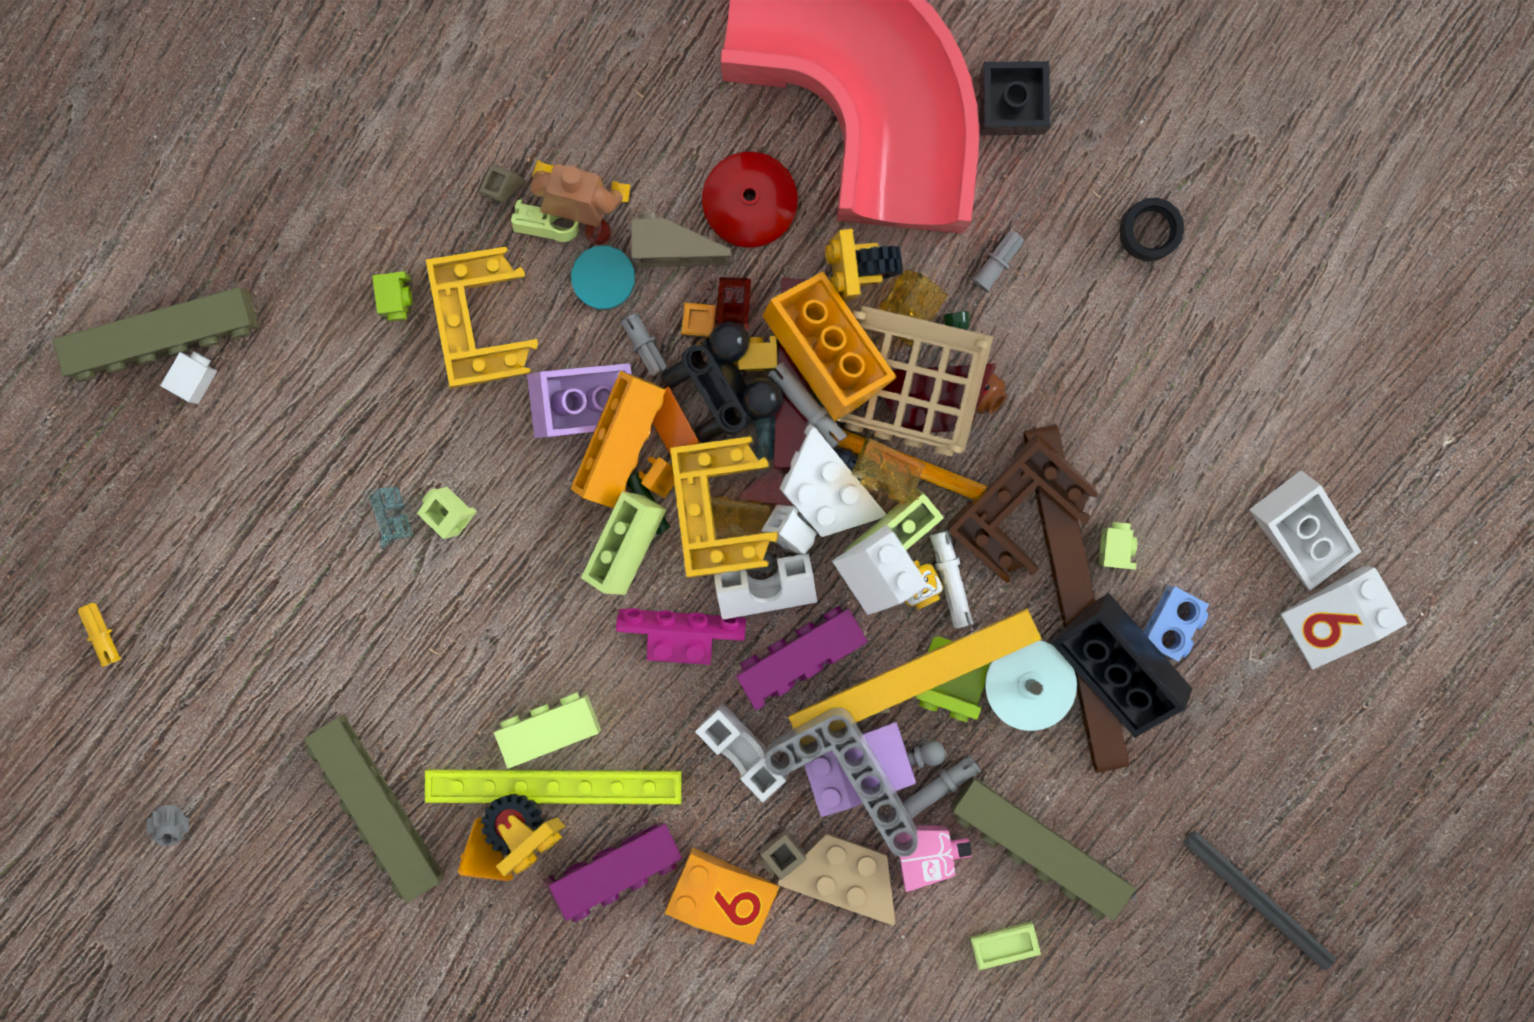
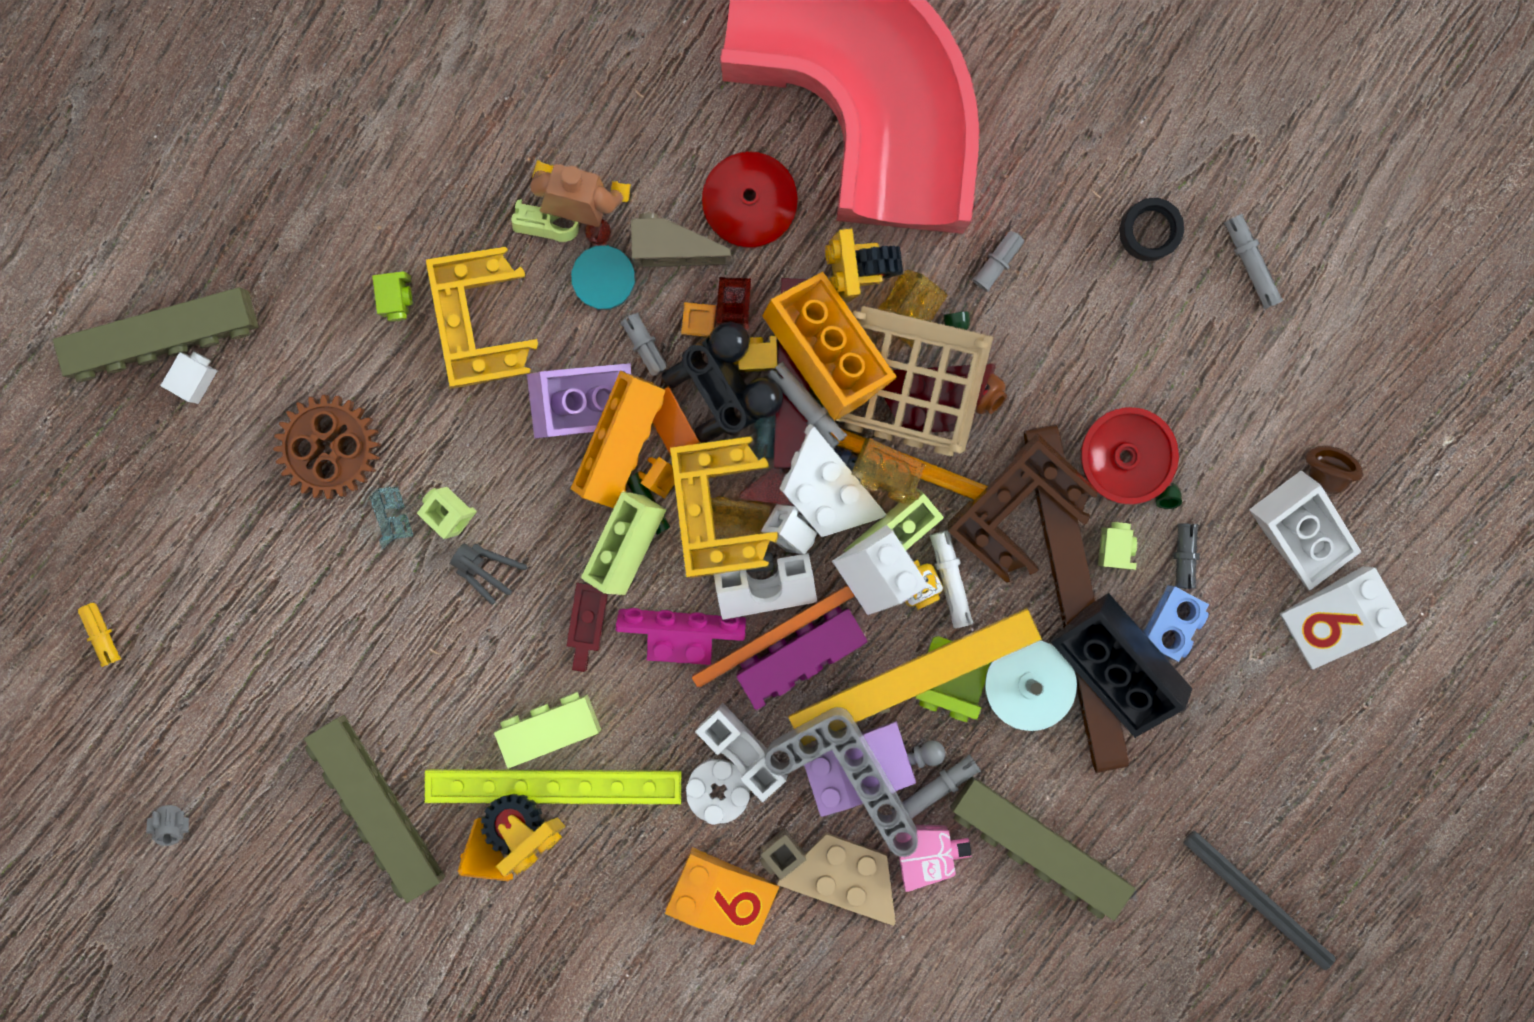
dark tan slope [478,164,526,203] -> none
magenta wedge [543,822,683,922] -> none
yellowish green tile [970,921,1041,970] -> none
black brick [980,61,1050,135] -> none
none -> dark orange gear [273,395,381,499]
none -> dark grey plant [450,543,527,605]
none -> dark red plate [566,583,608,672]
none -> white plate [686,759,750,825]
none -> orange tile [691,584,855,688]
none -> red dish [1081,407,1179,504]
none -> dark green hinge [1155,483,1182,509]
none -> dark grey pin [1173,523,1200,589]
none -> light grey pin [1223,213,1283,309]
none -> reddish brown hat [1305,446,1363,494]

